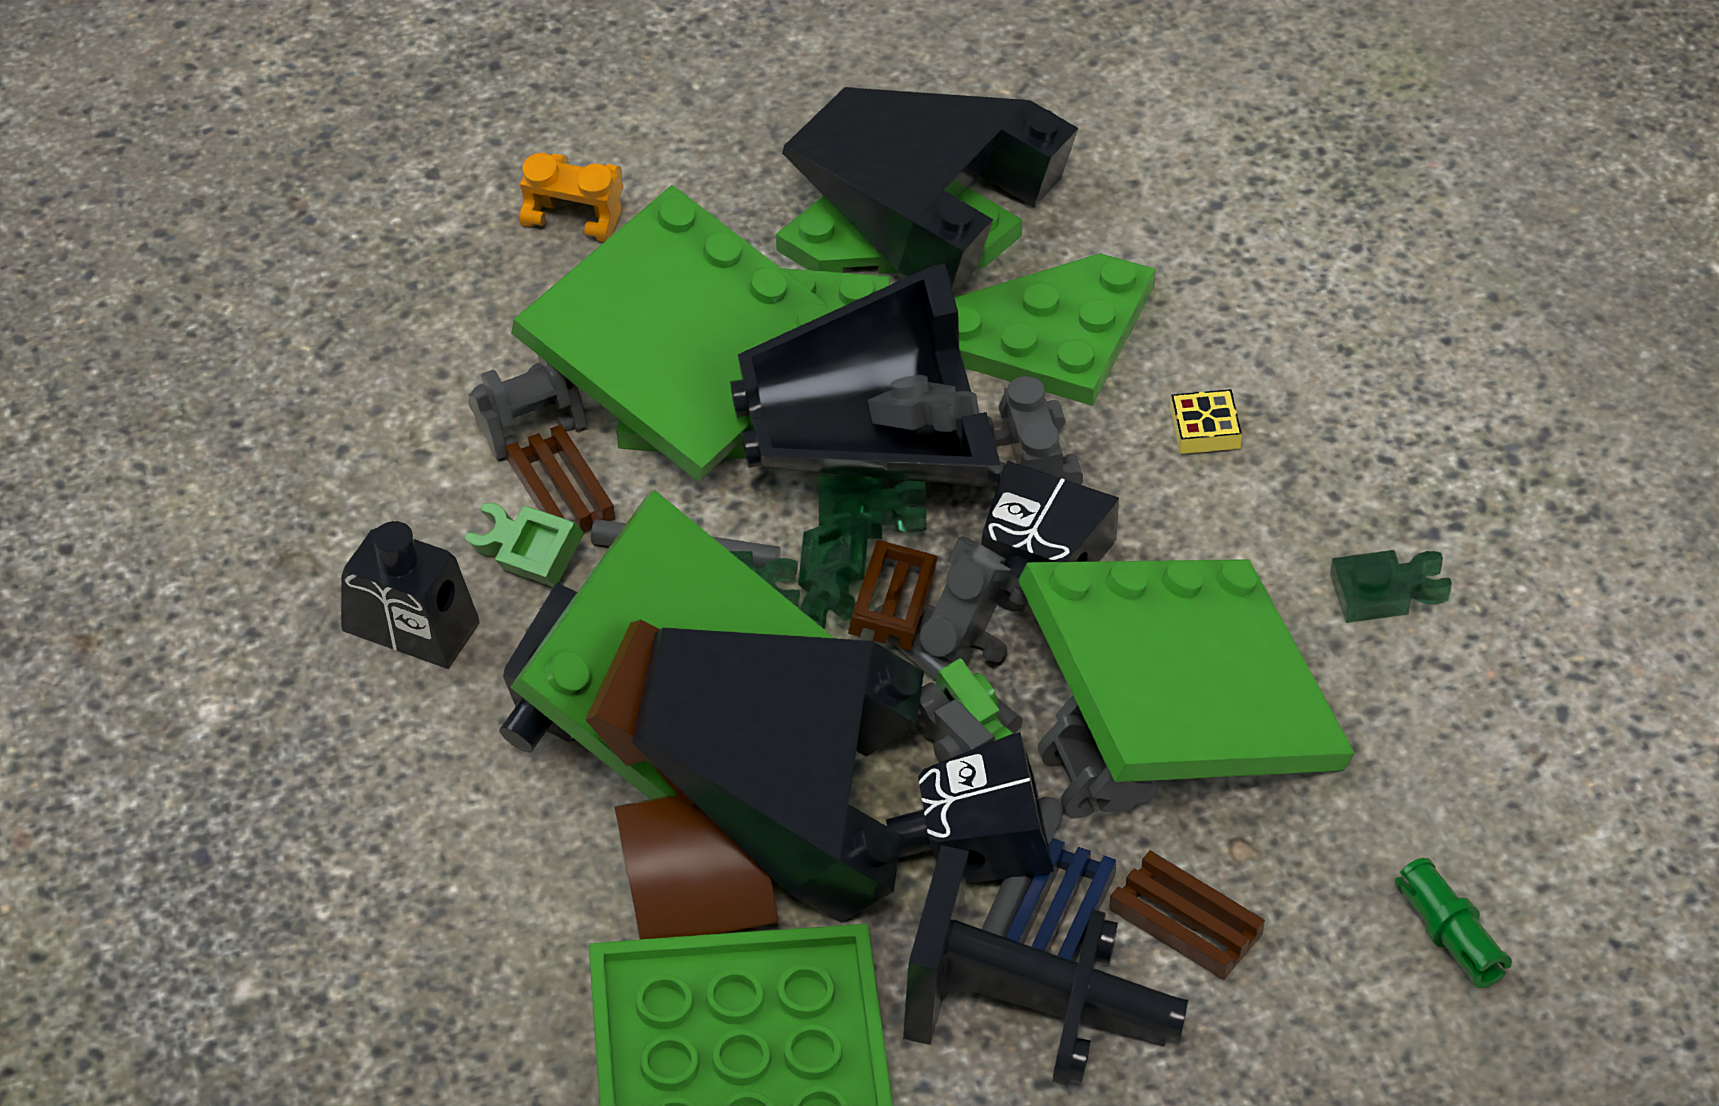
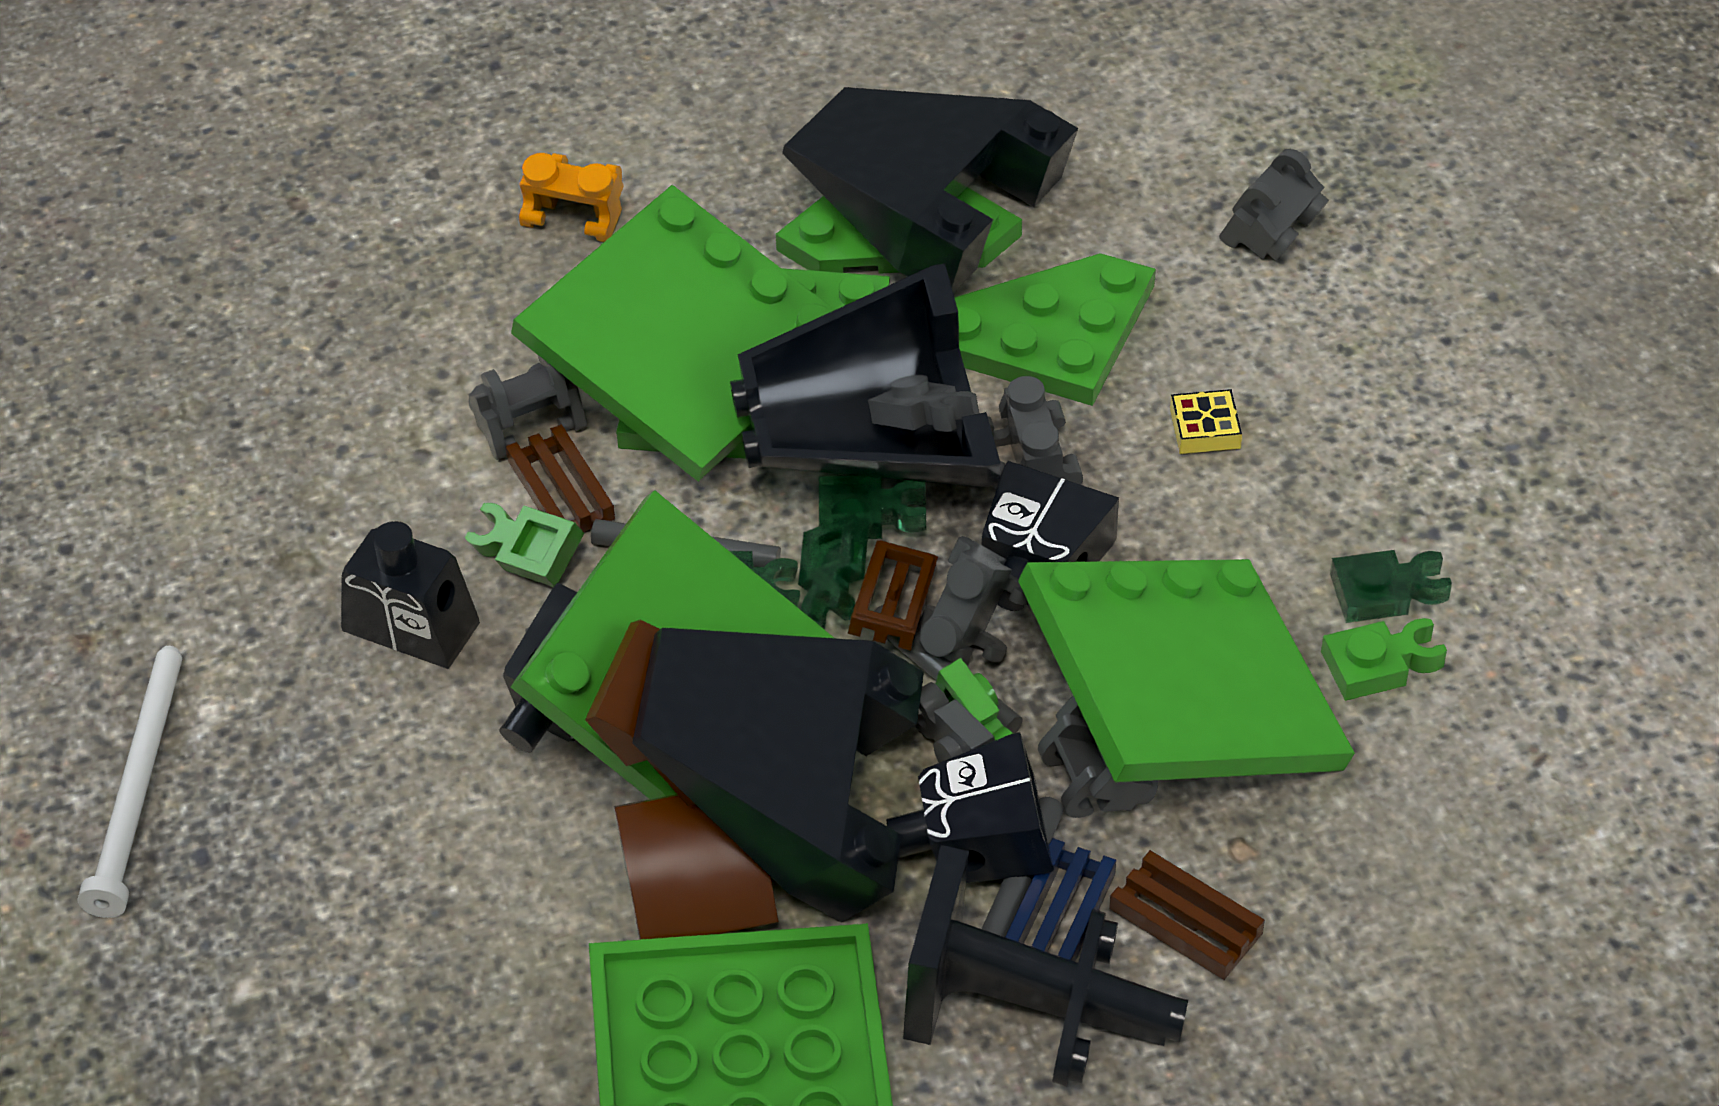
green pin [1395,858,1512,988] -> none
none -> white bar [77,646,182,918]
none -> dark grey piece [1219,148,1329,261]
none -> bright green plate [1321,618,1447,701]

